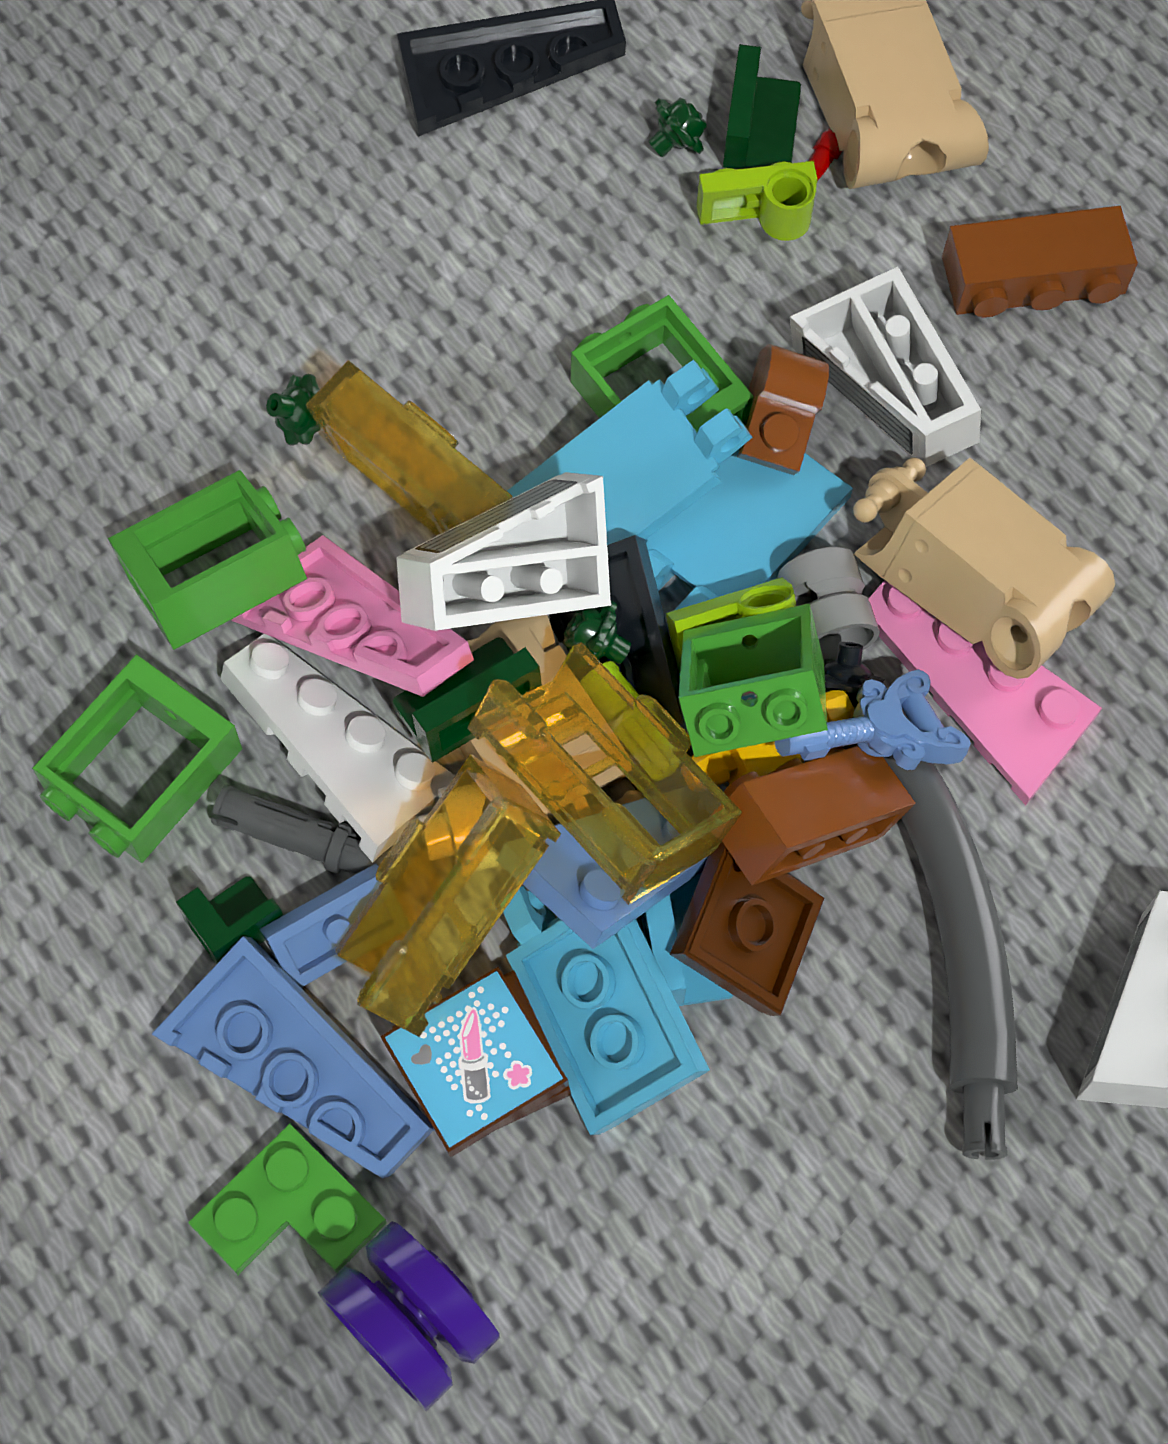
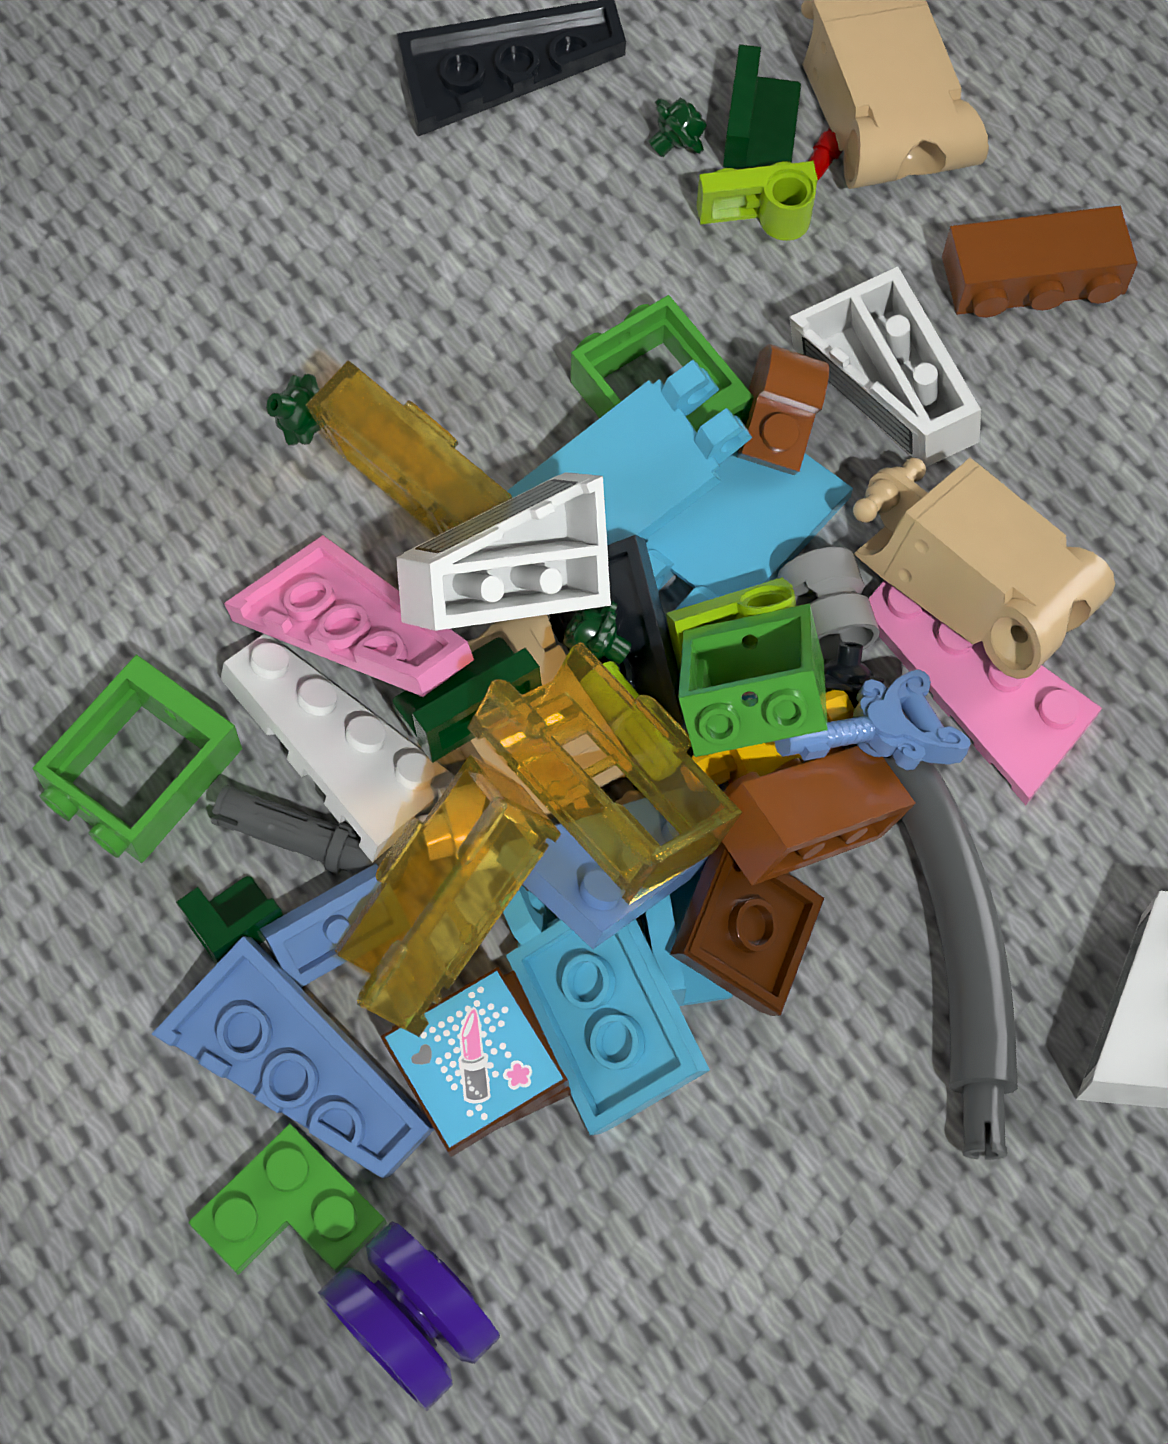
bright green window [108,470,307,650] -> none

